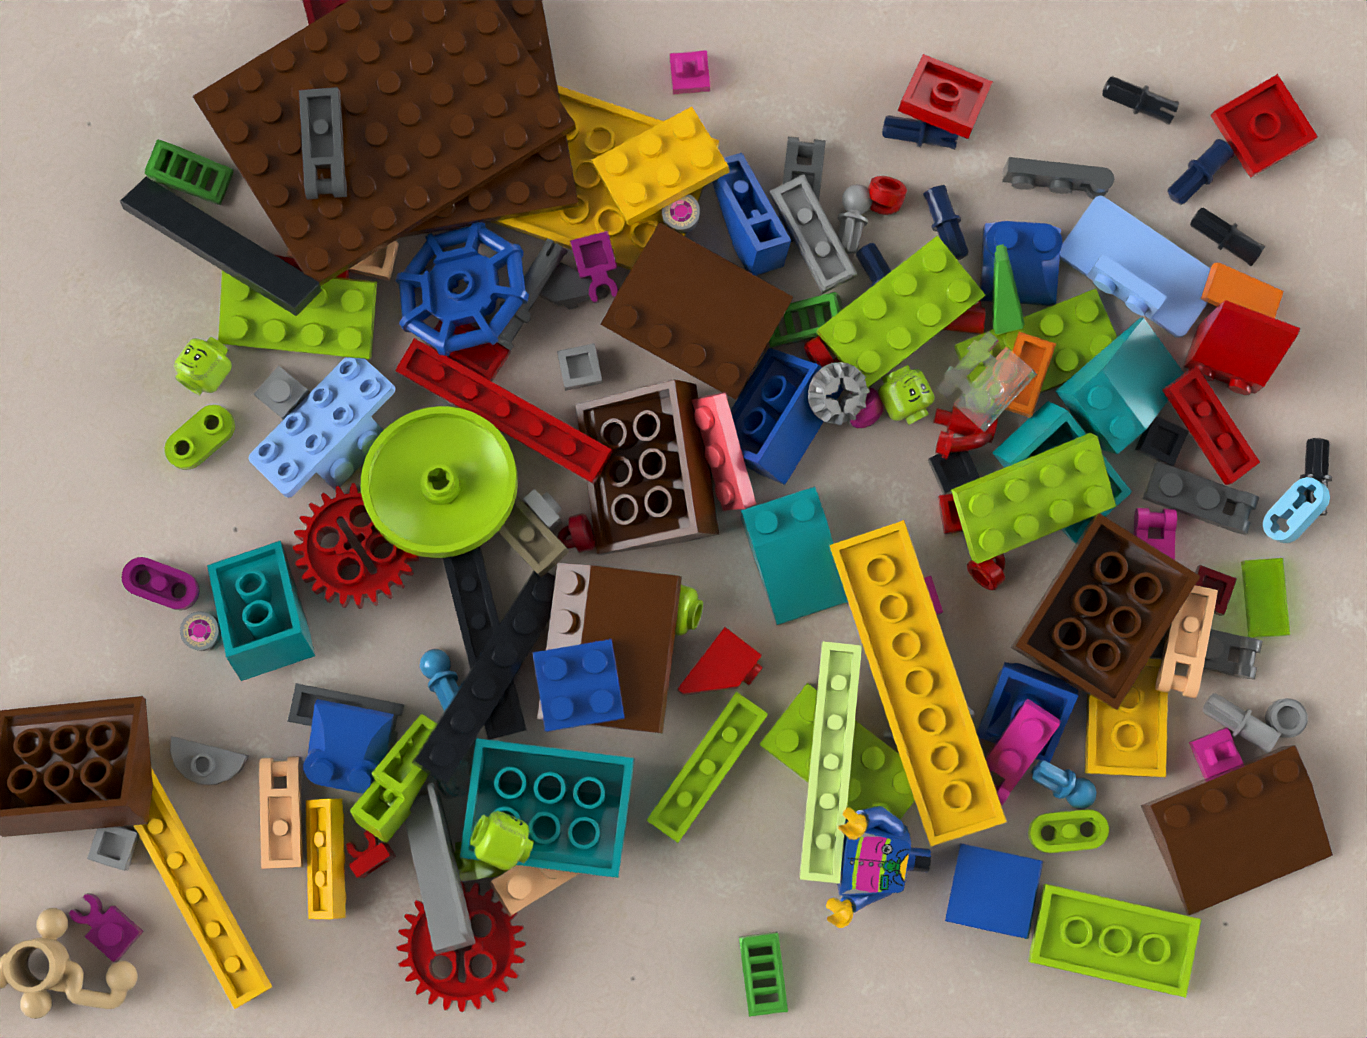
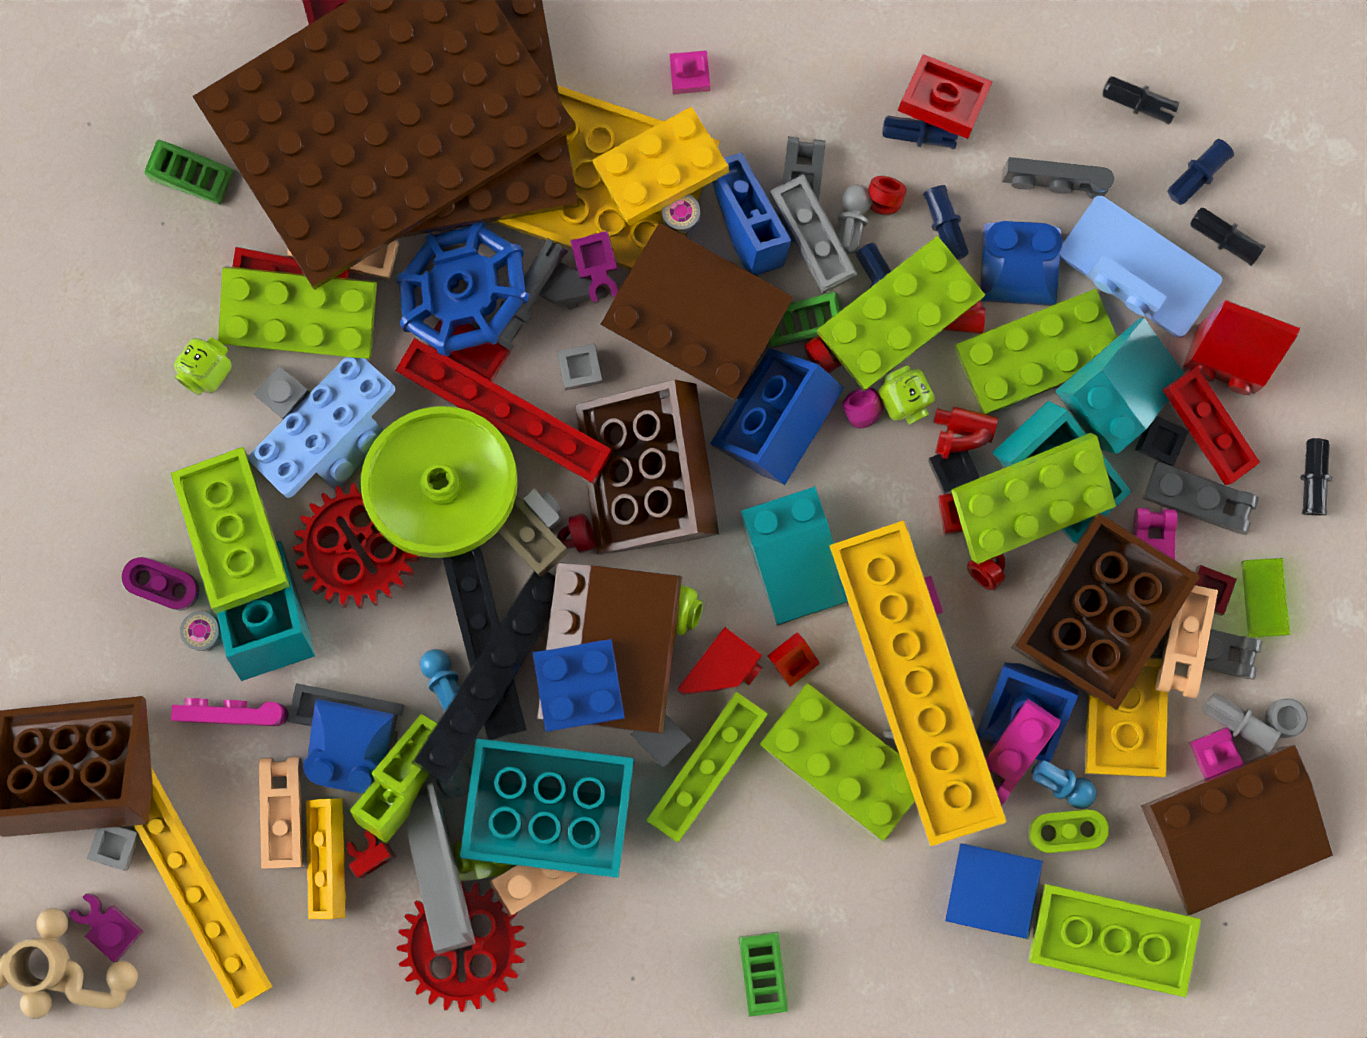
black tile [120,177,322,316] -> none
lime plate [164,405,235,470] -> none
light grey plate [170,736,249,785] -> none
dark grey plate [299,87,347,200] -> none
lime head [470,811,533,870] -> none
coral plate [692,393,757,511] -> none
yellowish green plate [799,642,862,884] -> none
light grey gear [808,362,870,425] -> none
torso [826,806,931,928] -> none
clear plate [936,331,1037,432] -> none
bright green slope [991,244,1025,334] -> none
orange tile [994,331,1056,418] -> none
orange tile [1201,262,1284,318] -> none
red plate [1210,74,1318,178] -> none
medium azure beam [1263,477,1330,544] -> none
none -> lime plate [170,447,290,614]
none -> dark pink plate [171,698,289,726]
none -> dark grey brick [630,714,692,768]
none -> red plate [767,632,820,687]

